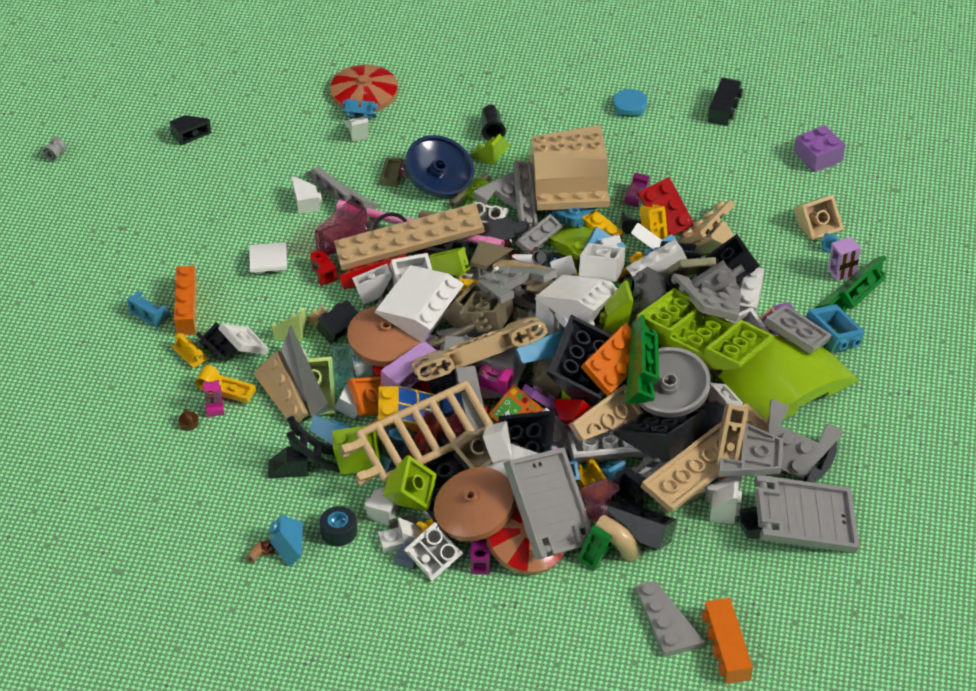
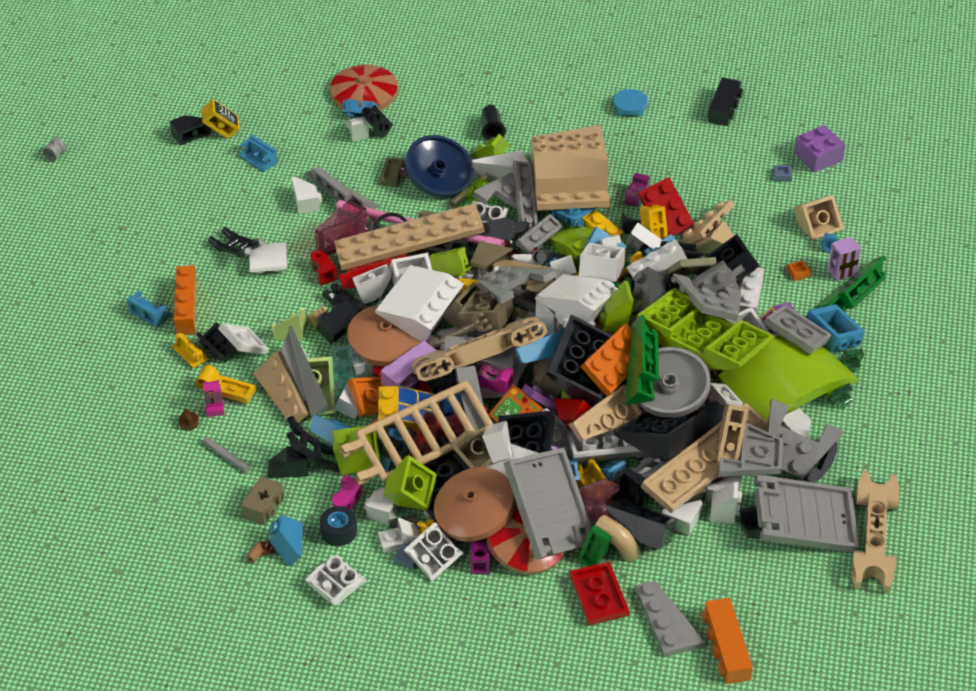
none -> yellow brick [201,99,240,139]
none -> light grey bar [203,437,250,473]
none -> black piece [208,227,265,258]
none -> dark azure hinge [239,135,278,172]
none -> dark tan brick [241,476,285,526]
none -> white slope [305,555,367,606]
none -> black hinge [322,283,369,312]
none -> dark pink leg [332,475,363,510]
none -> black hinge [362,105,393,138]
none -> white slope [472,150,528,178]
none -> red plate [569,561,630,625]
none -> light grey wheel [625,234,649,256]
none -> white slope [662,500,702,536]
none -> sand blue tile [773,165,792,182]
none -> white slope [781,408,811,438]
none -> orange tile [786,260,811,281]
none -> clear green tile [827,383,853,409]
none -> clear green tile [840,348,864,372]
none -> tan piece [851,470,900,593]

